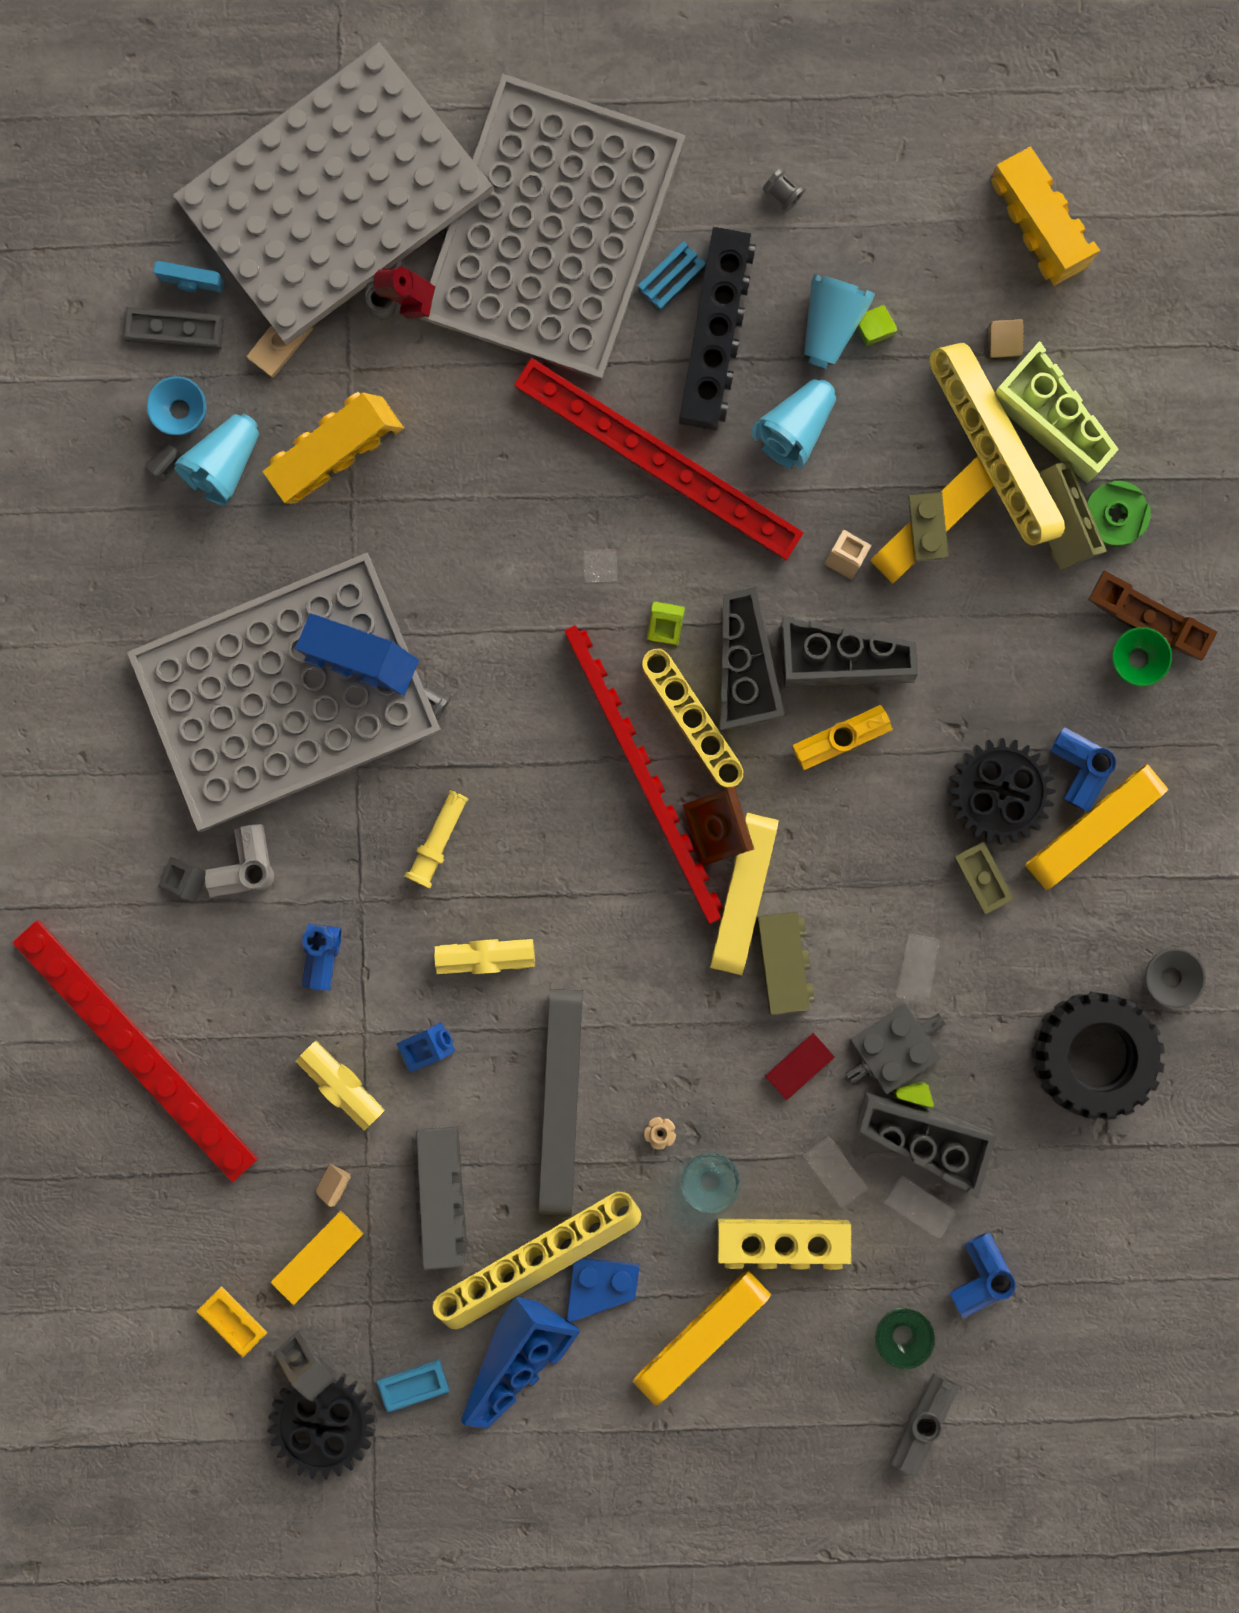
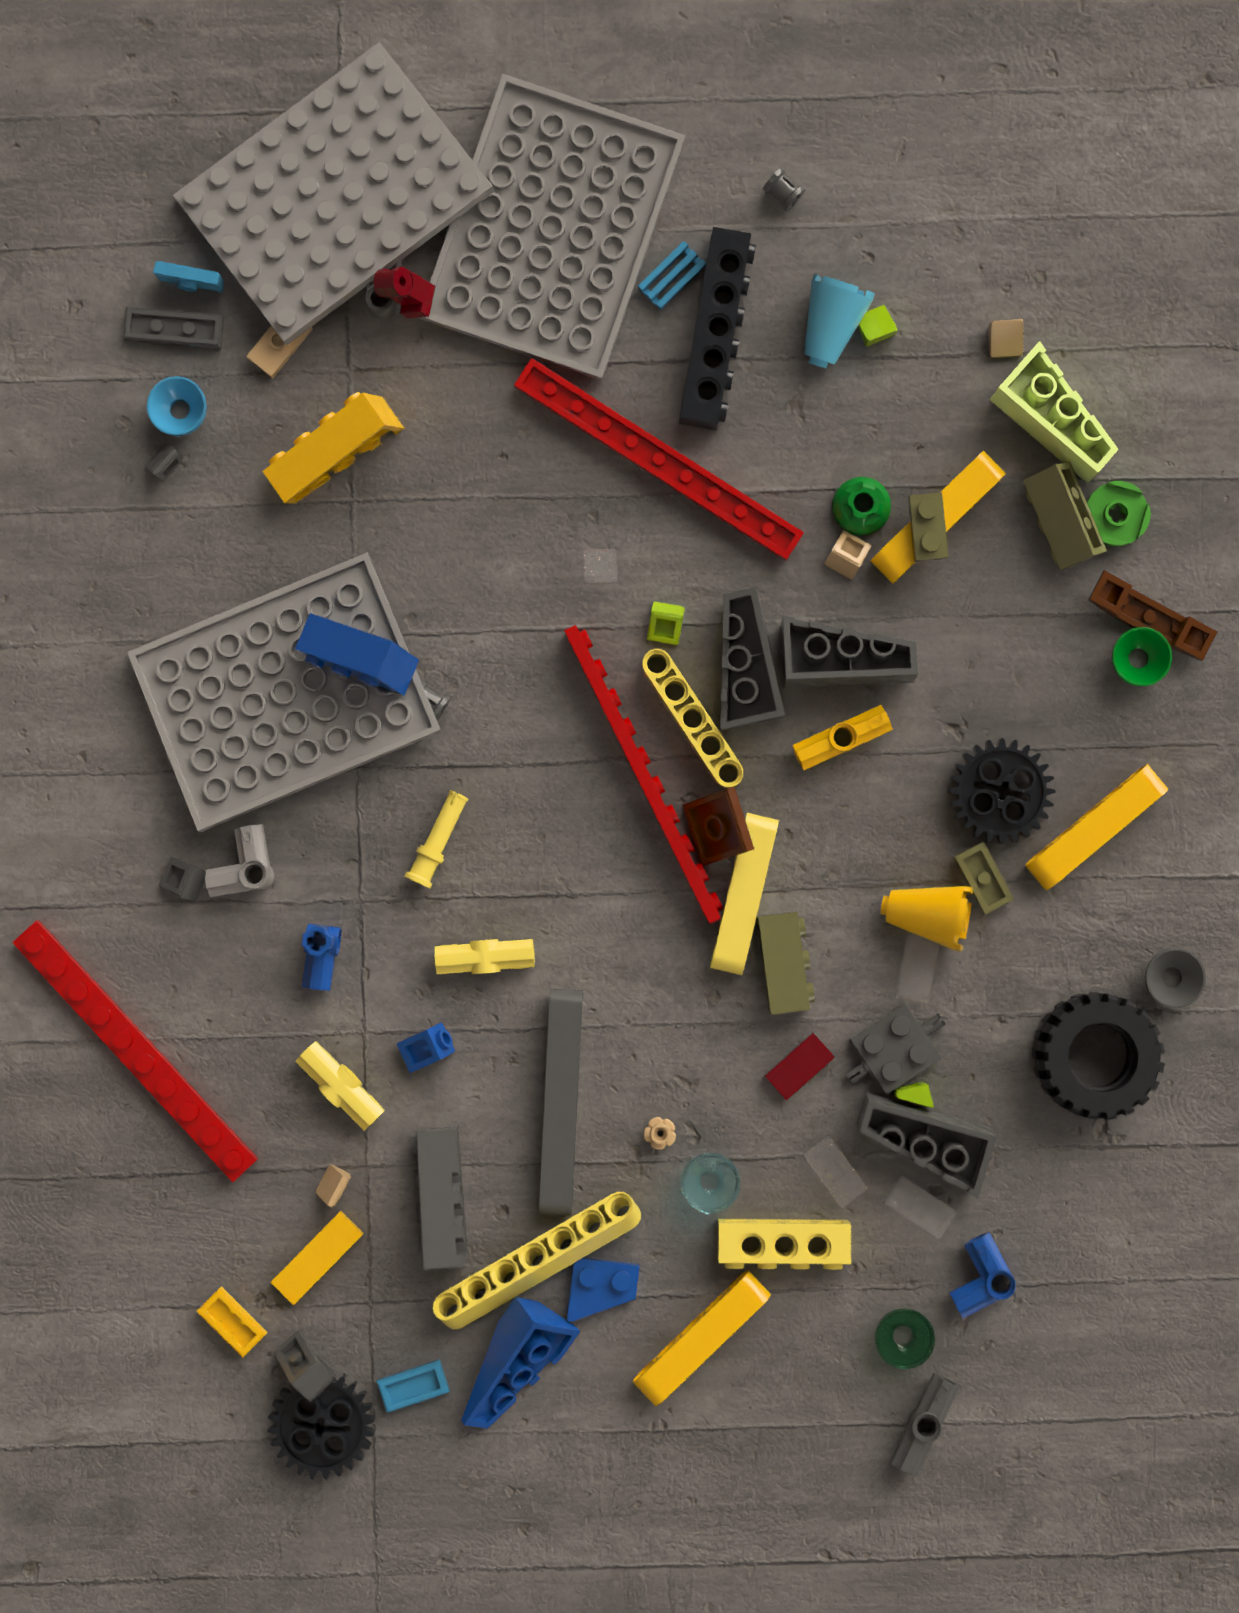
medium azure cone [174,414,260,506] -> none
medium azure cone [751,379,836,470] -> none
light yellow beam [930,343,1065,545] -> none
yellow wedge [991,146,1100,286] -> none
blue piece [1049,727,1117,813] -> none
none -> green piece [832,477,891,536]
none -> yellow cone [881,886,973,952]

